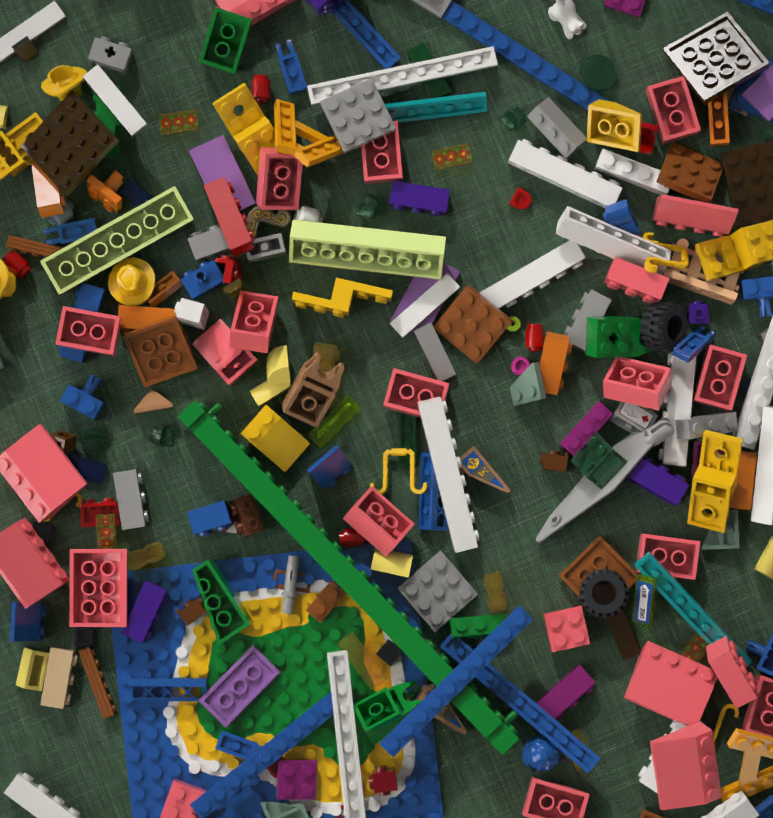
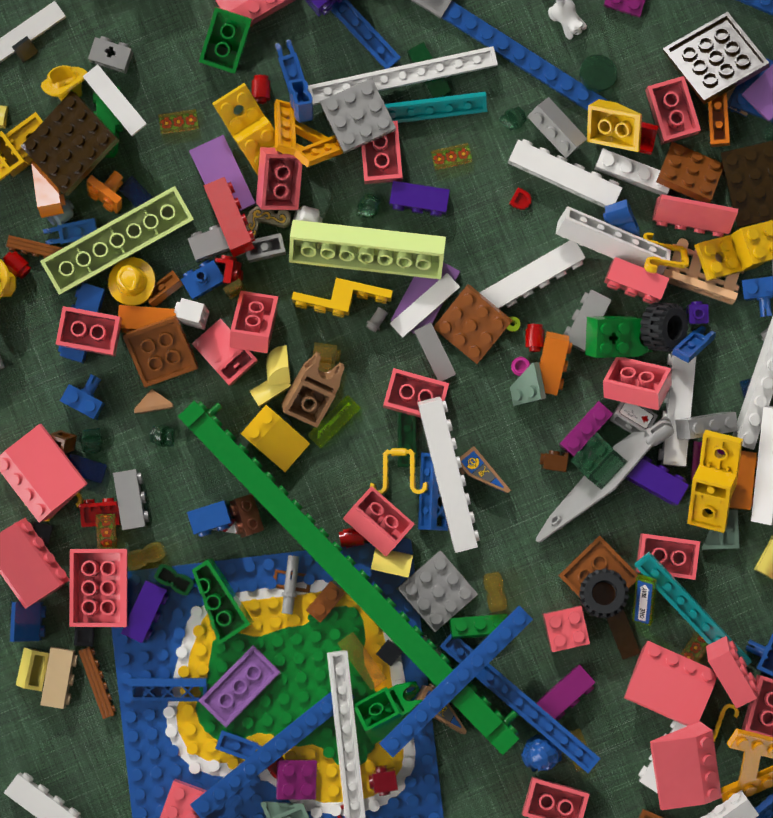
reddish brown brick [175,597,206,626] -> none
blue slope [307,445,352,490] -> none
coral brick [692,344,747,412] -> none
none -> dark green brick [154,564,196,595]
none -> blue brick [289,78,313,123]
none -> light grey pin [366,307,388,333]

